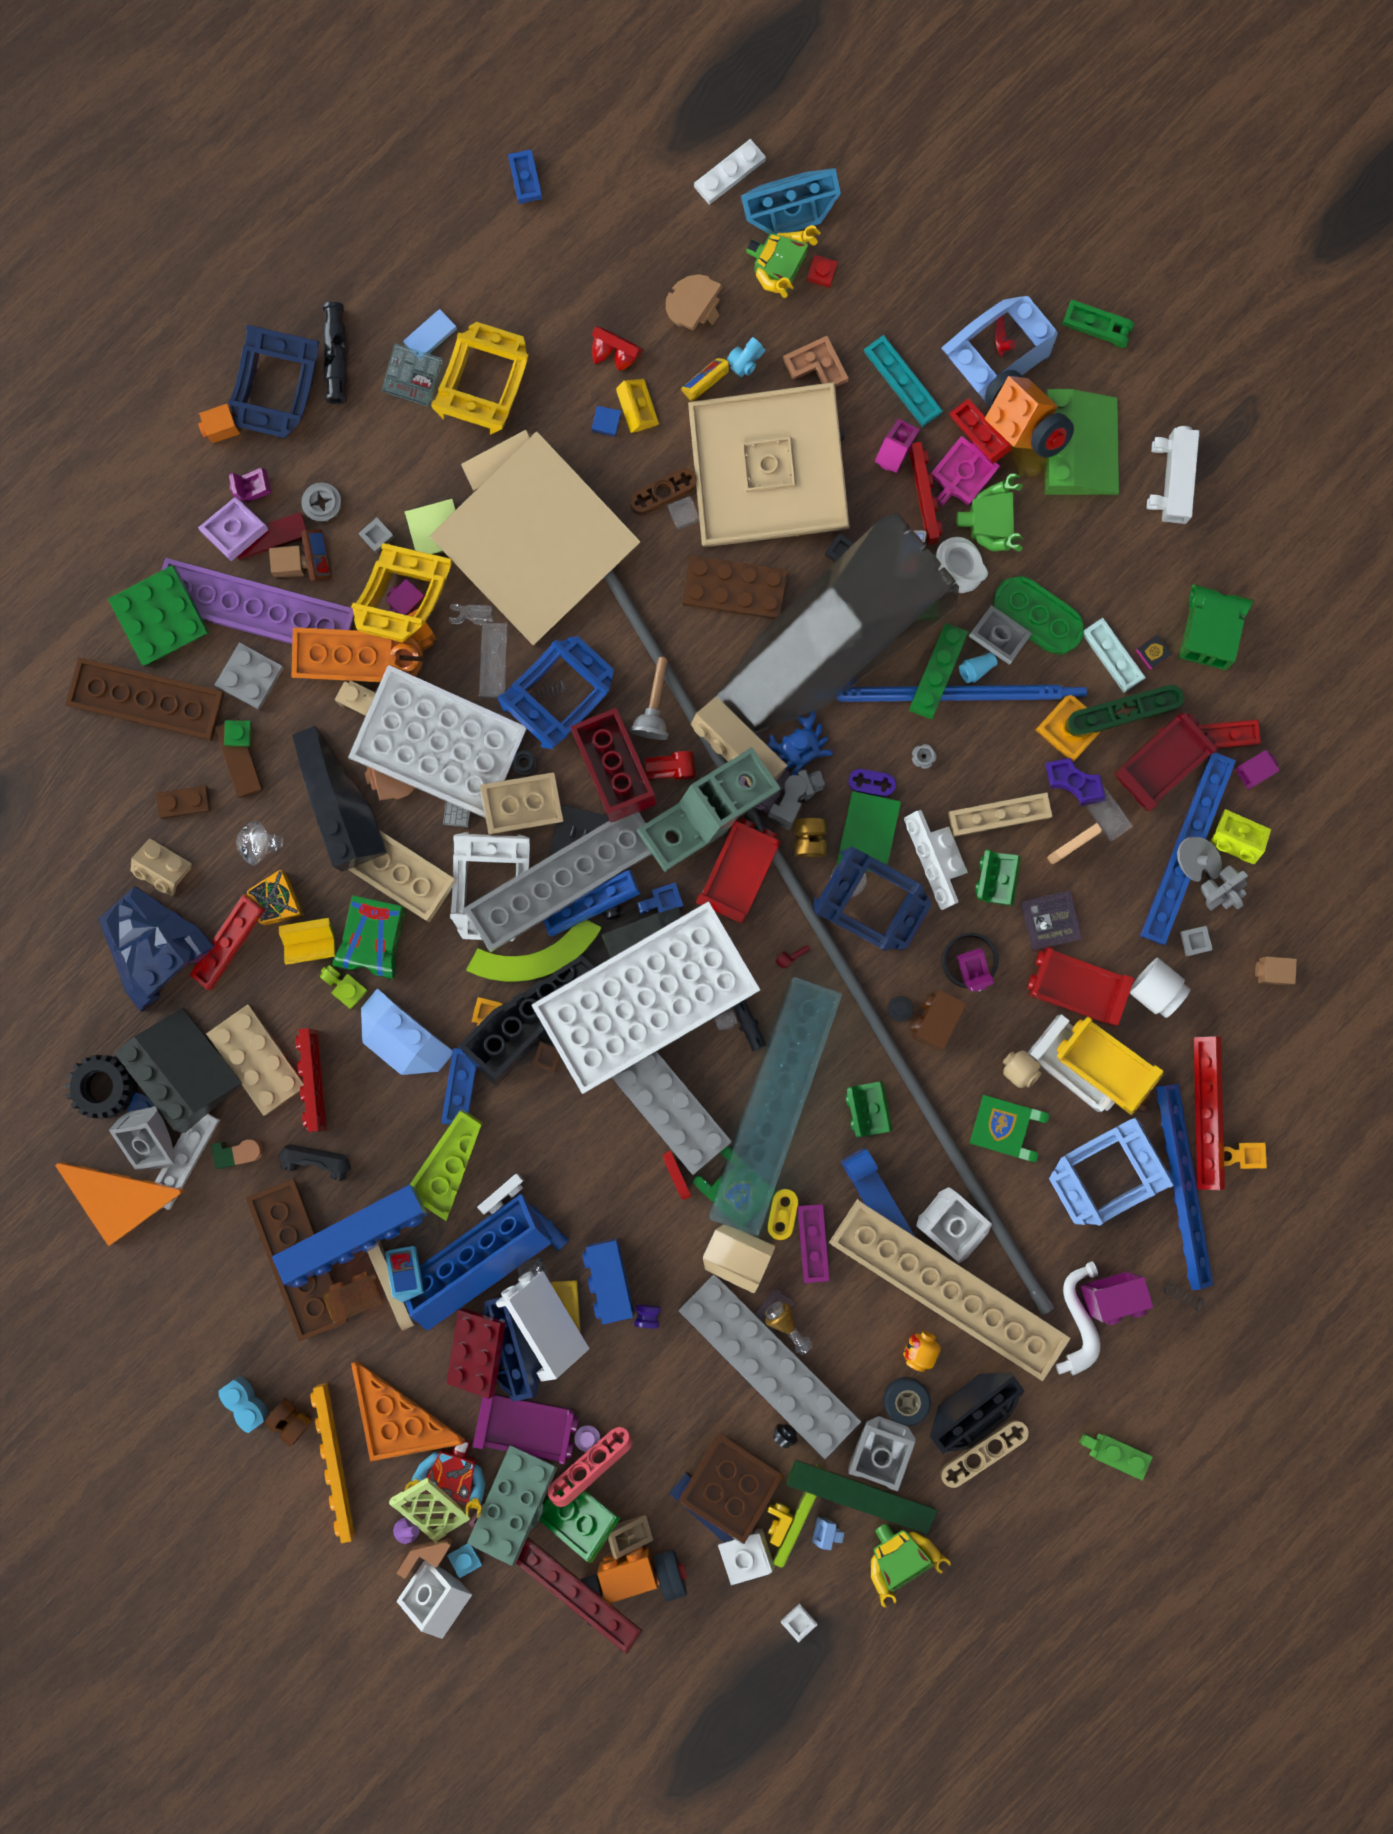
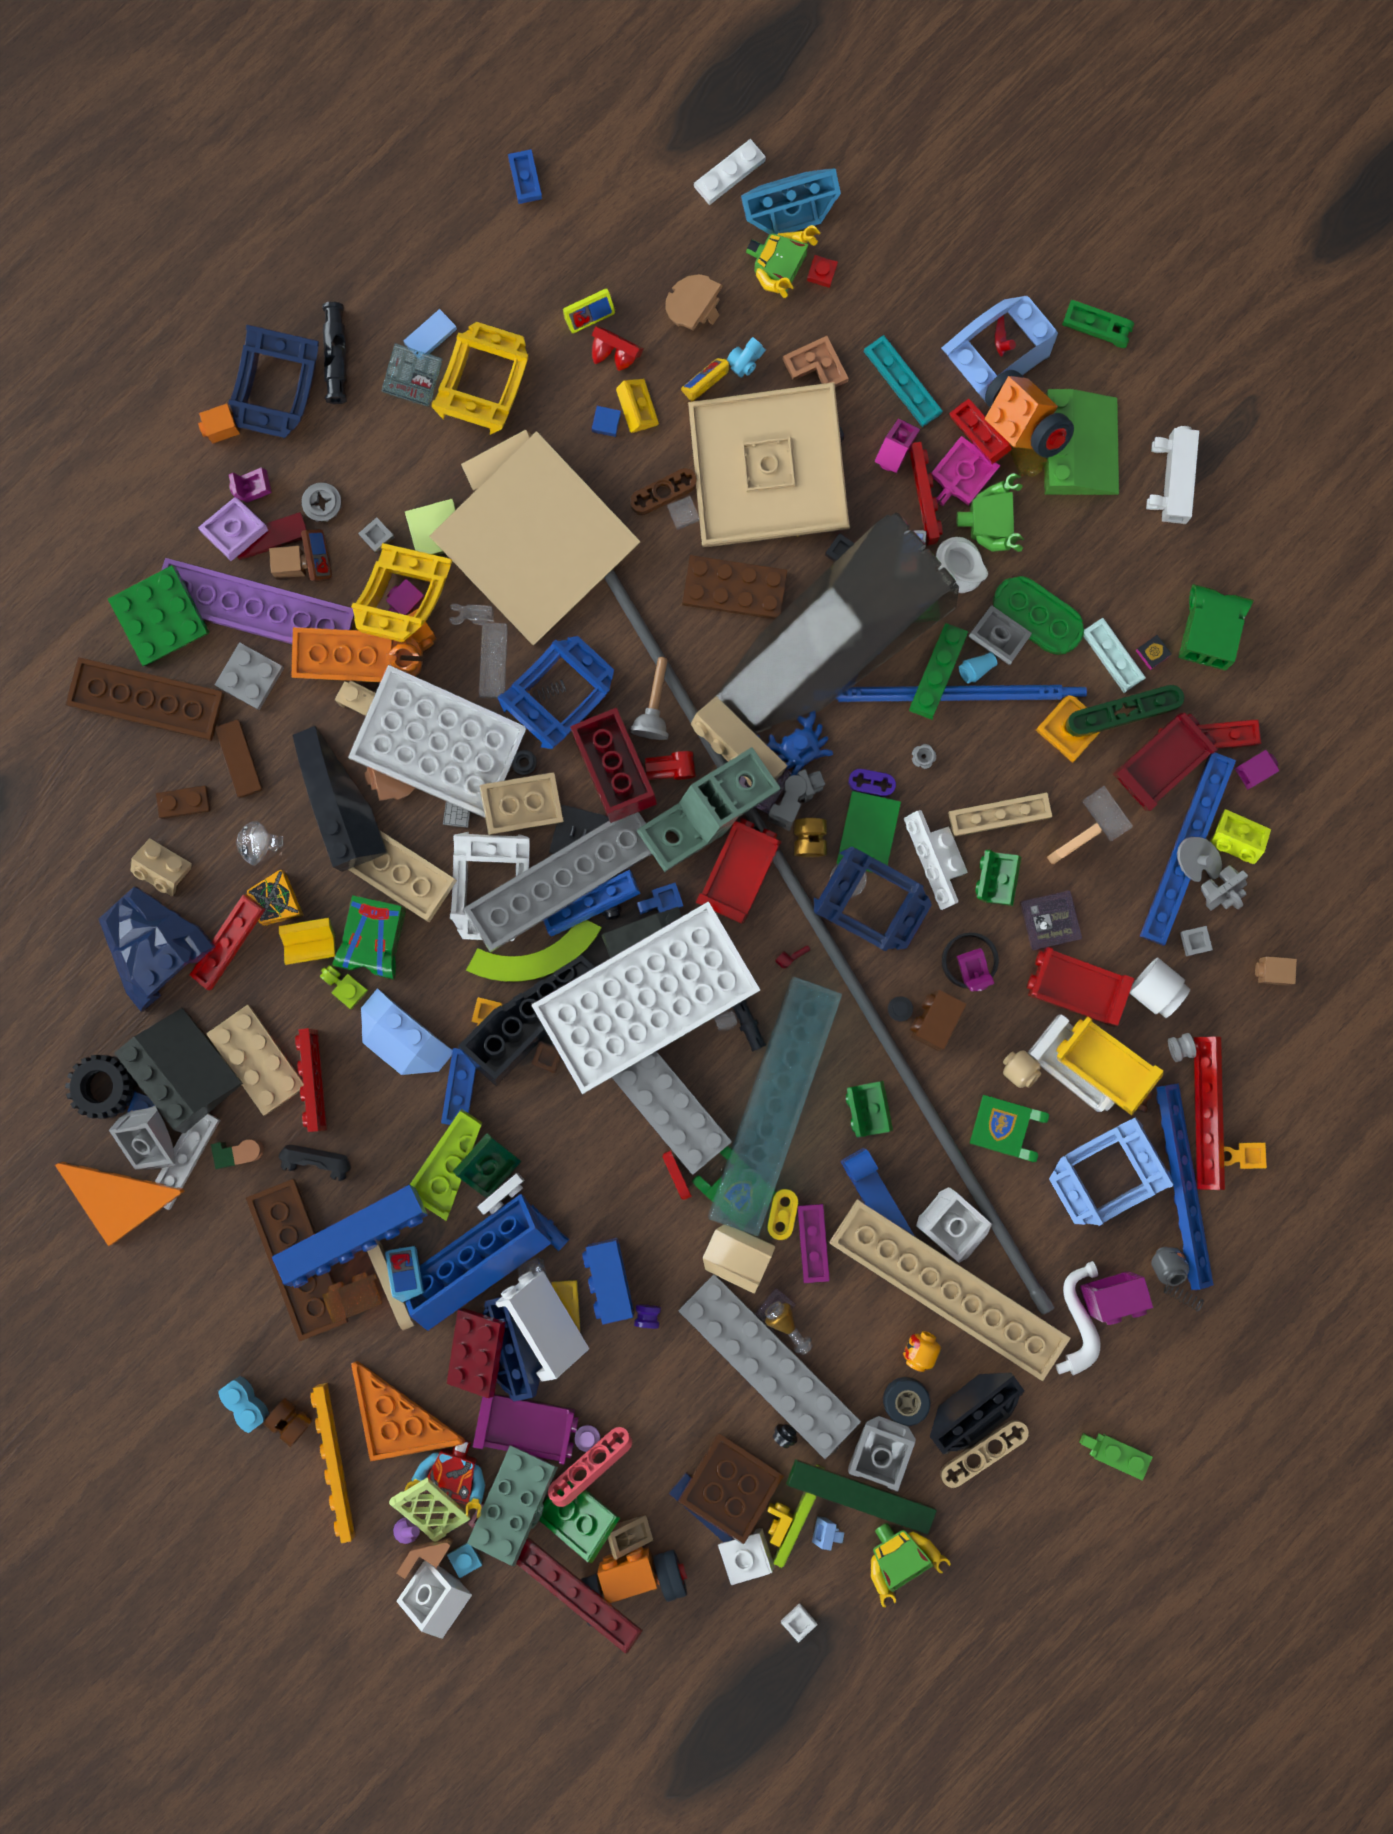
green plate [224,720,252,747] -> none
dark purple tile [1045,758,1106,806] -> none
none -> dark green plate [453,1133,522,1199]
none -> slope [563,289,615,333]
none -> dark grey head [1151,1247,1190,1286]
none -> light grey wheel [1168,1033,1196,1062]

